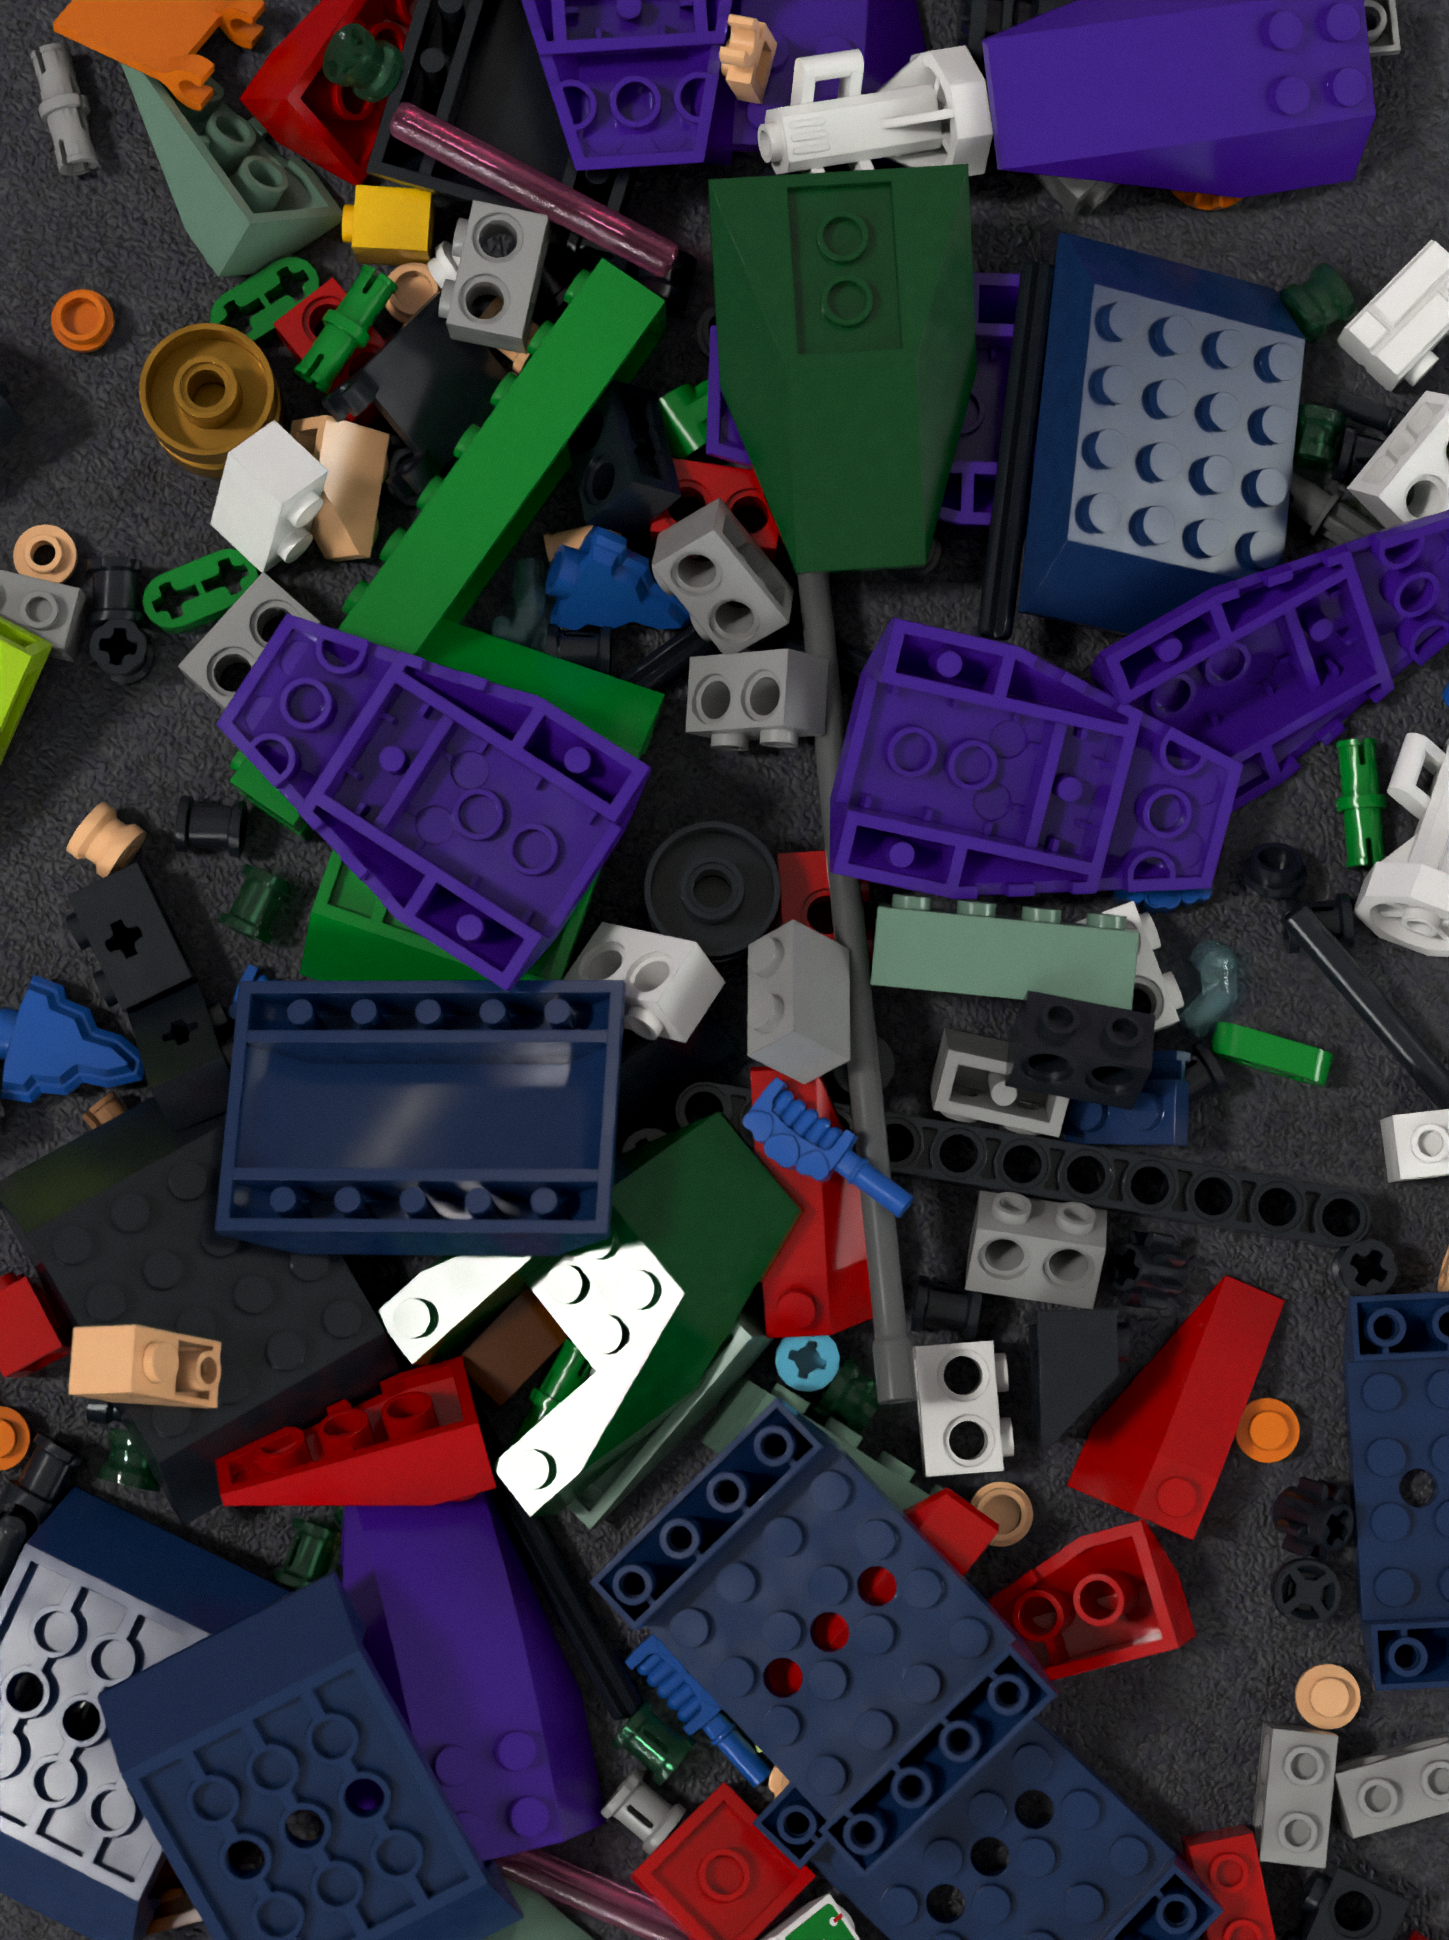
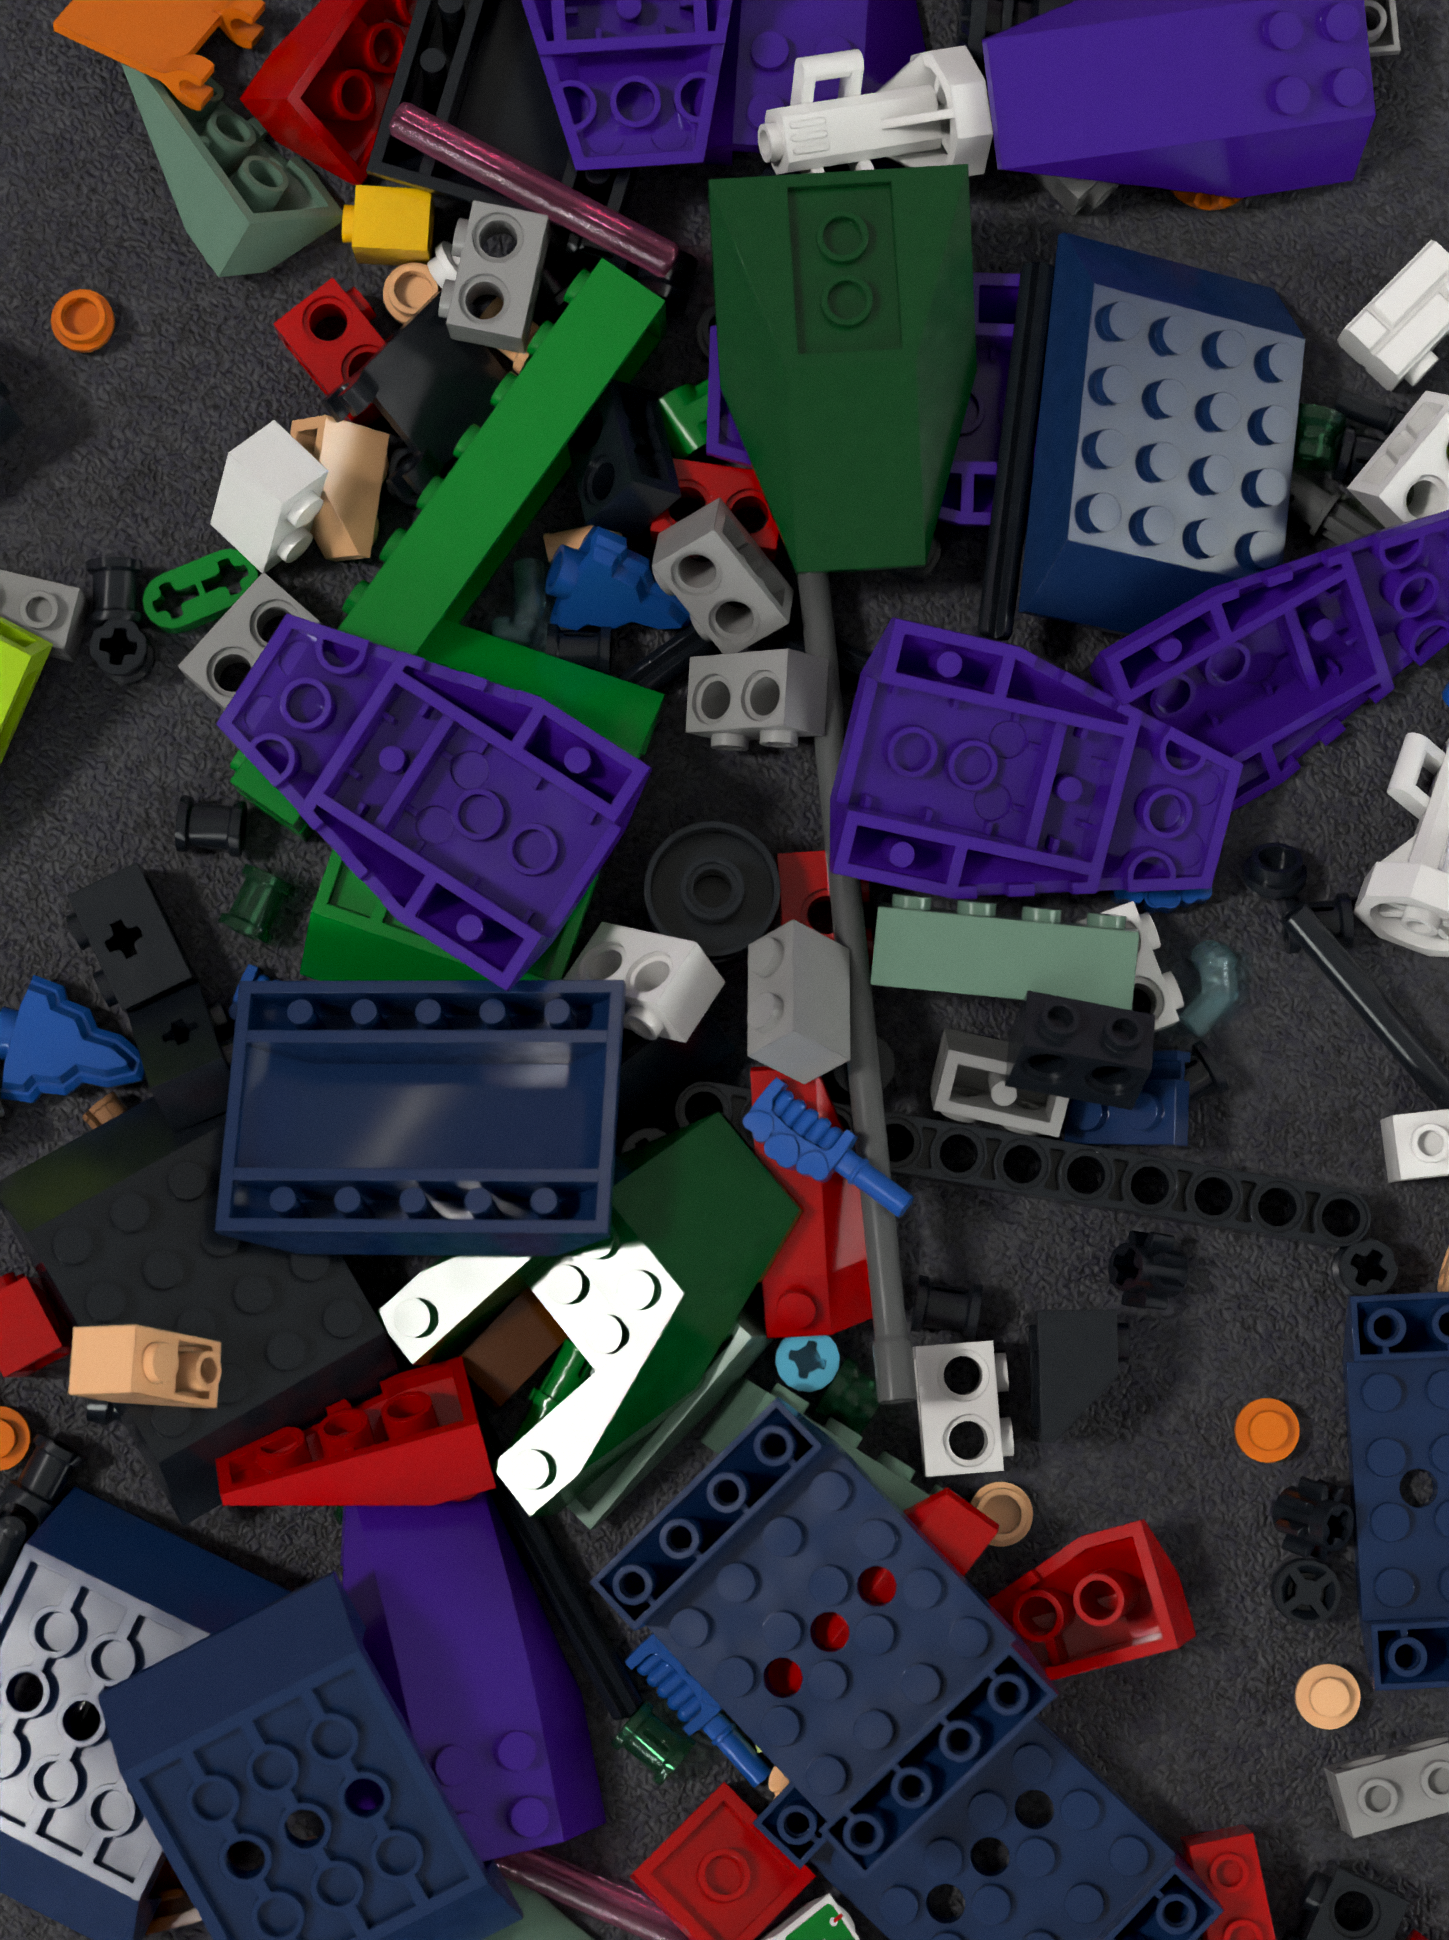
light nougat plate [13,524,78,584] -> none
light grey pin [30,43,99,176] -> none
light nougat wheel [66,801,146,878] -> none
clear green wheel [97,1426,161,1492] -> none
pearl gold wheel [139,323,285,479] -> none
green beam [210,257,321,347] -> none
clear green bush [272,1516,342,1589] -> none
green pin [294,264,398,393] -> none
clear green wheel [322,23,403,103] -> none
light grey bush [600,1767,686,1855] -> none
light nougat plate [719,14,777,105] -> none
light grey brick [965,1190,1107,1310] -> none
red wedge [1066,1275,1285,1540] -> none
green beam [1209,1022,1334,1087] -> none
light grey brick [1252,1722,1338,1868] -> none
clear green wheel [1279,262,1357,343] -> none
green pin [1336,738,1387,869] -> none

